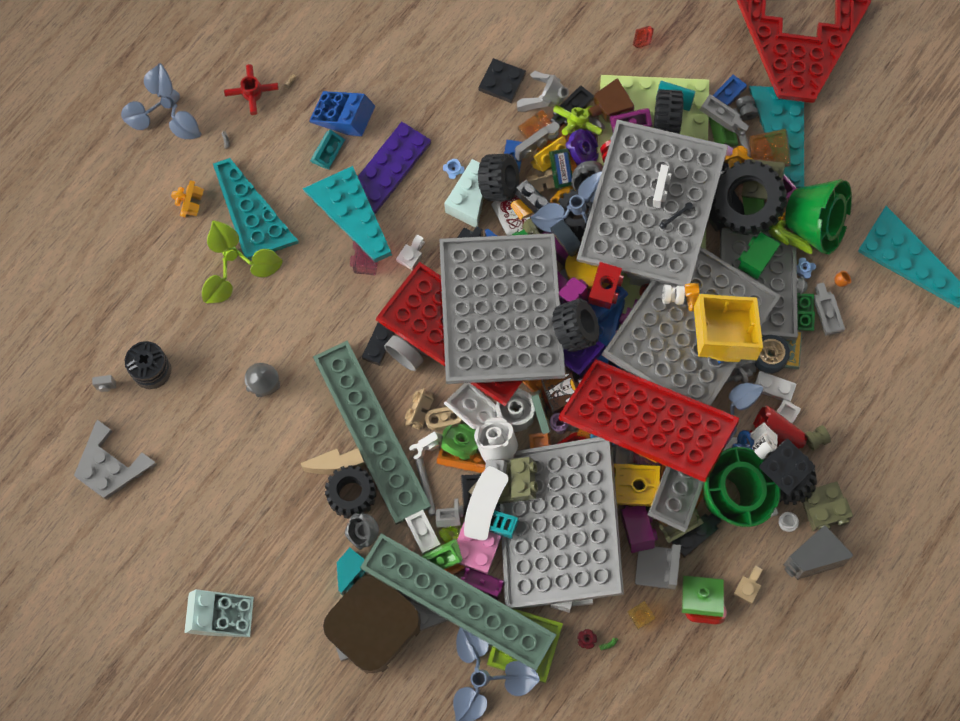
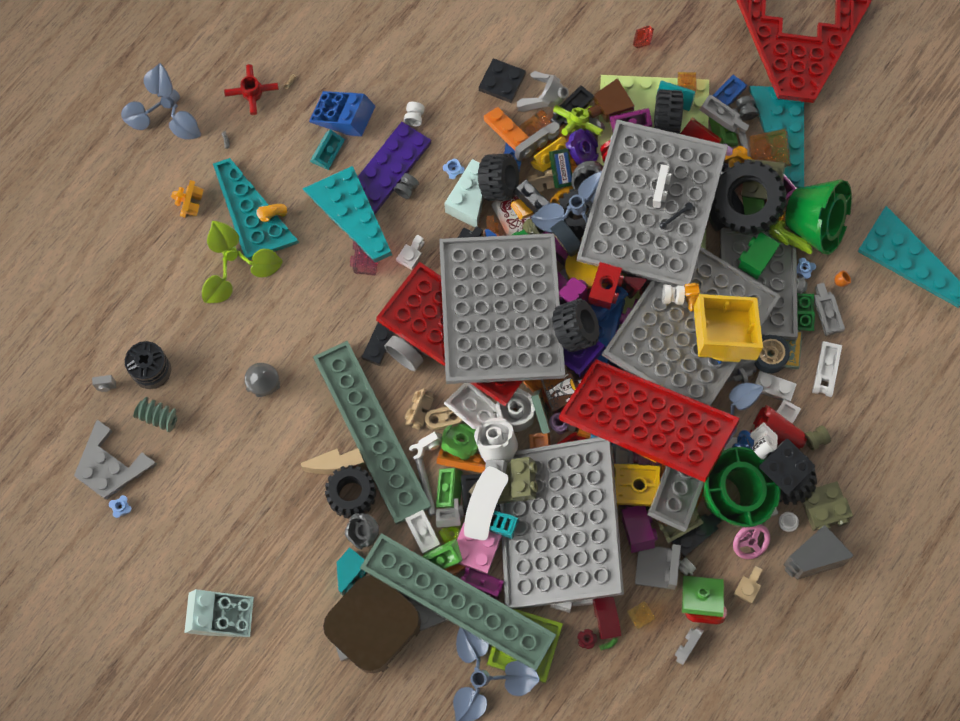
none -> light blue plate [109,495,132,518]
none -> sand green piece [133,397,177,433]
none -> light orange piece [257,204,287,222]
none -> dark grey wheel [394,173,419,199]
none -> white wheel [404,102,425,127]
none -> bright green slope [436,468,463,508]
none -> orange plate [484,107,529,150]
none -> clear orange plate [486,216,499,234]
none -> dark red slope [593,596,621,640]
none -> dark red slope [621,276,647,299]
none -> light grey plate [675,627,704,665]
none -> clear orange plate [677,72,696,92]
none -> white plate [679,557,696,576]
none -> red hinge [680,117,722,143]
none -> bright pink piece [733,524,770,559]
none -> white plate [812,341,842,397]

